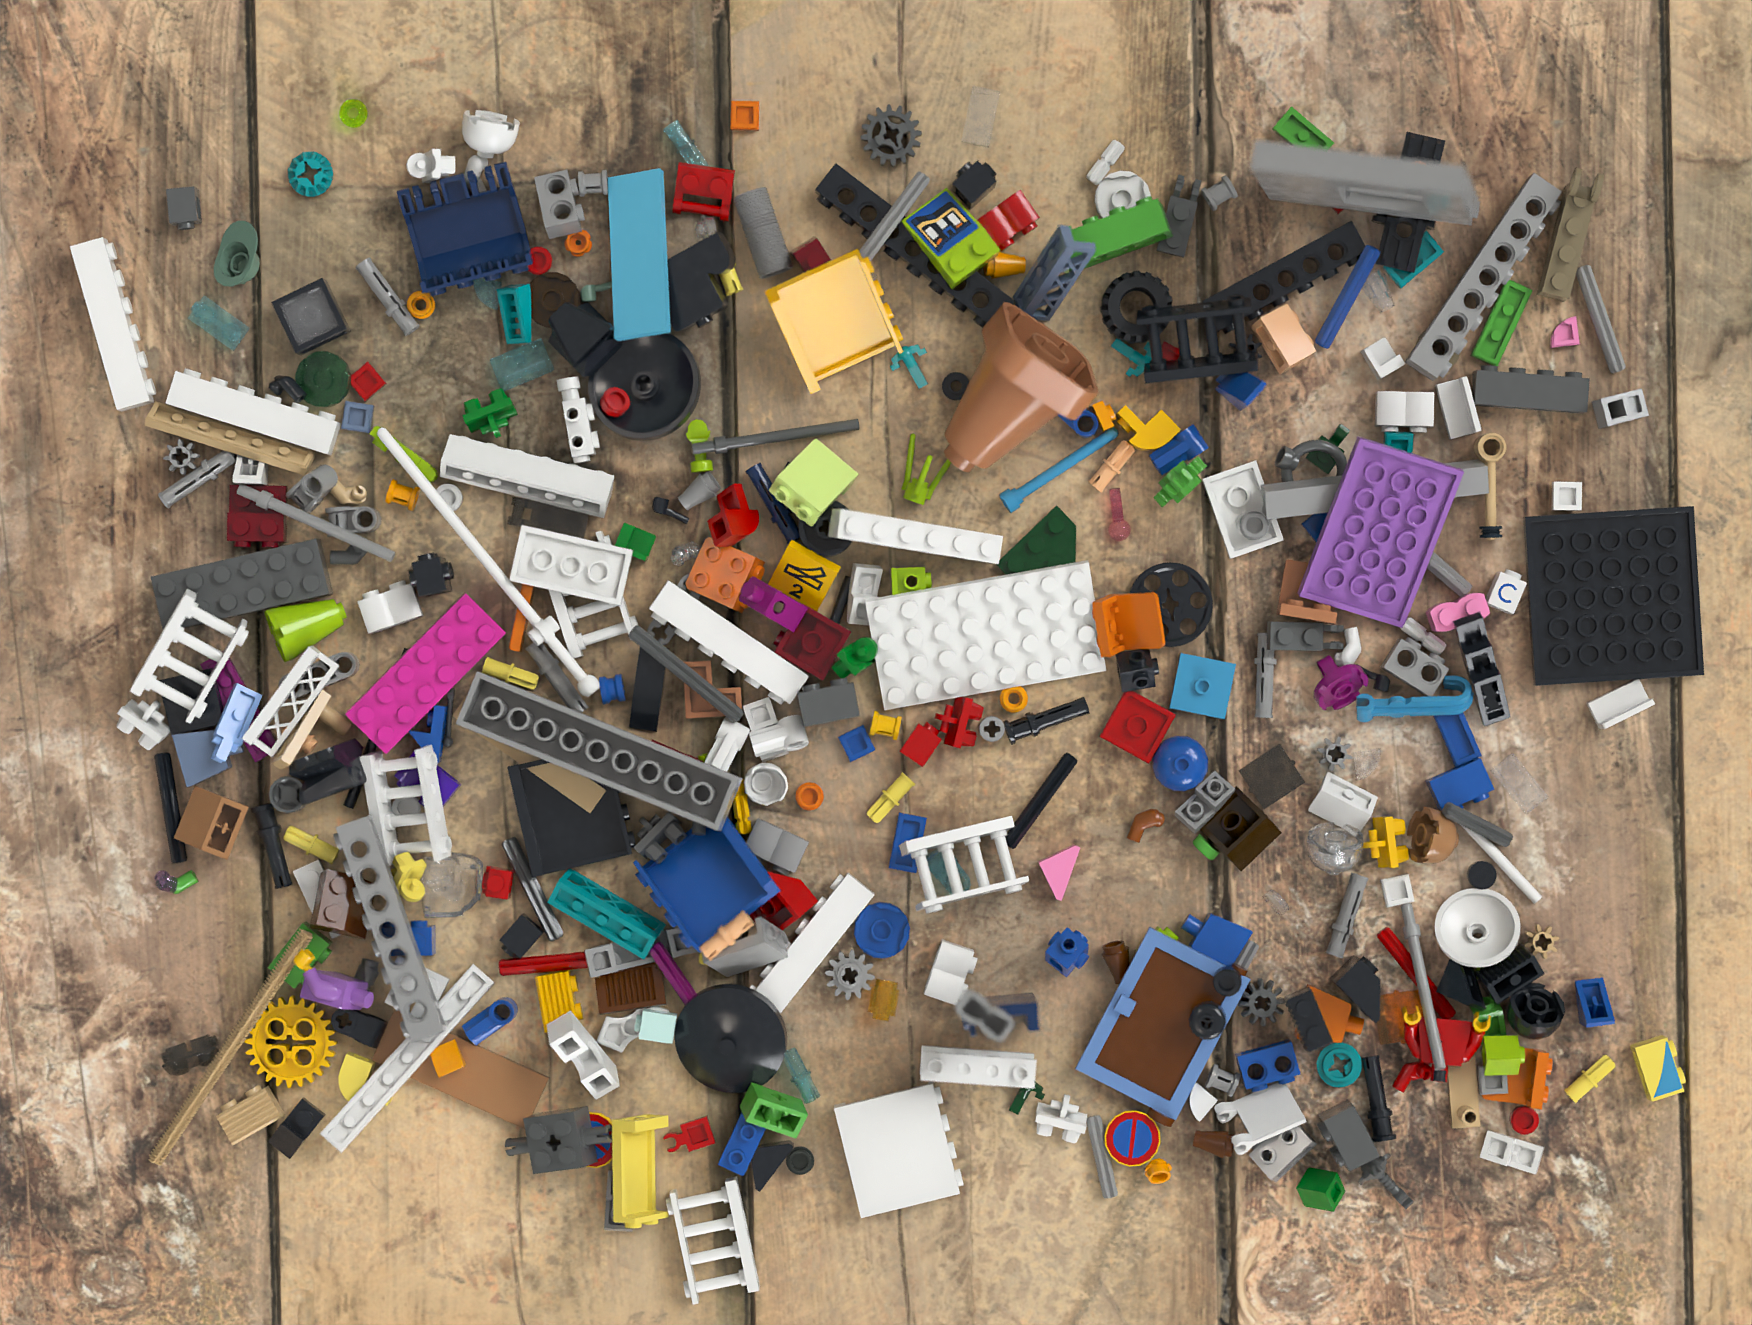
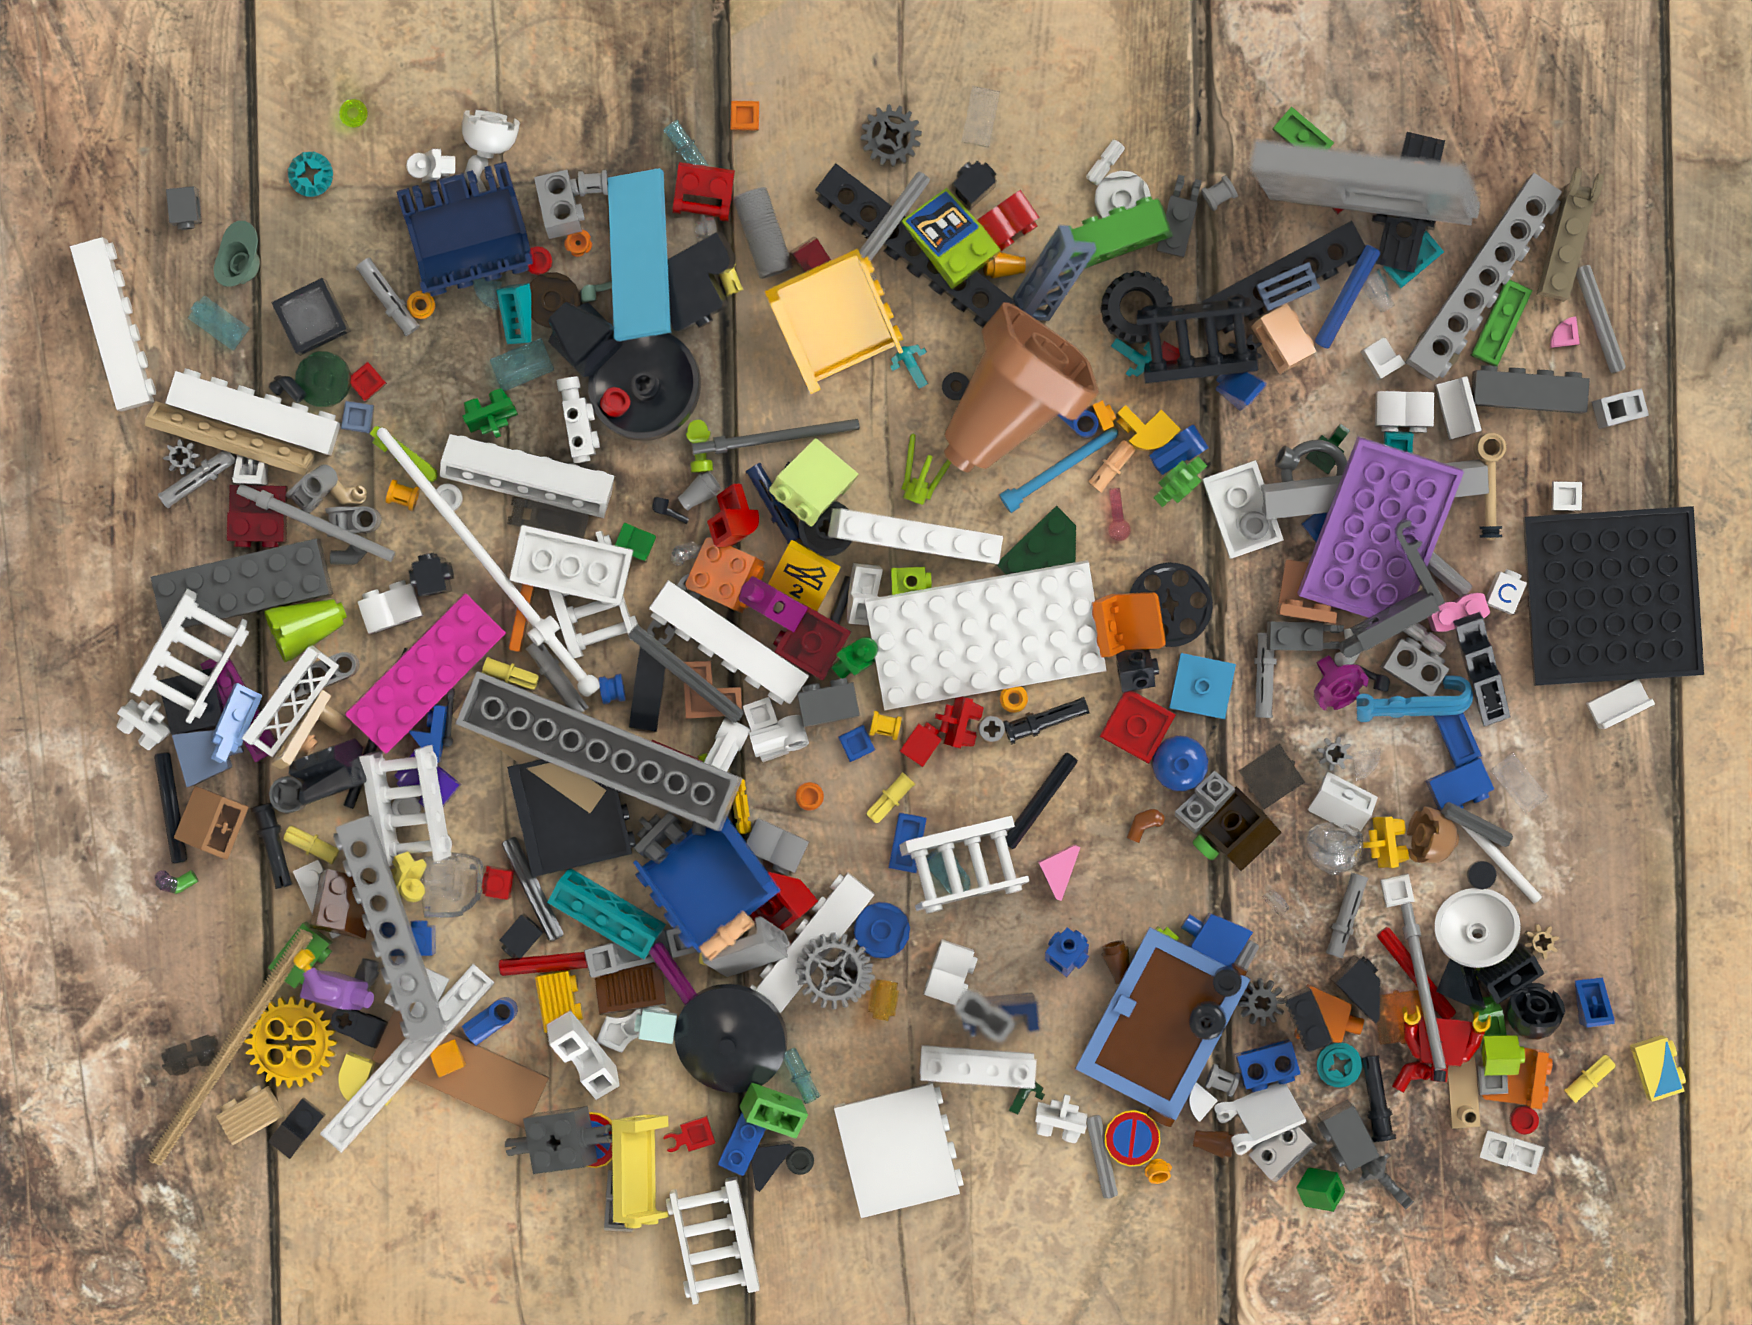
white hair [744,763,788,806] -> none
none -> light grey gear [795,932,872,1009]
none -> sand blue tile [1256,262,1320,311]
none -> dark grey hinge [1338,519,1446,658]

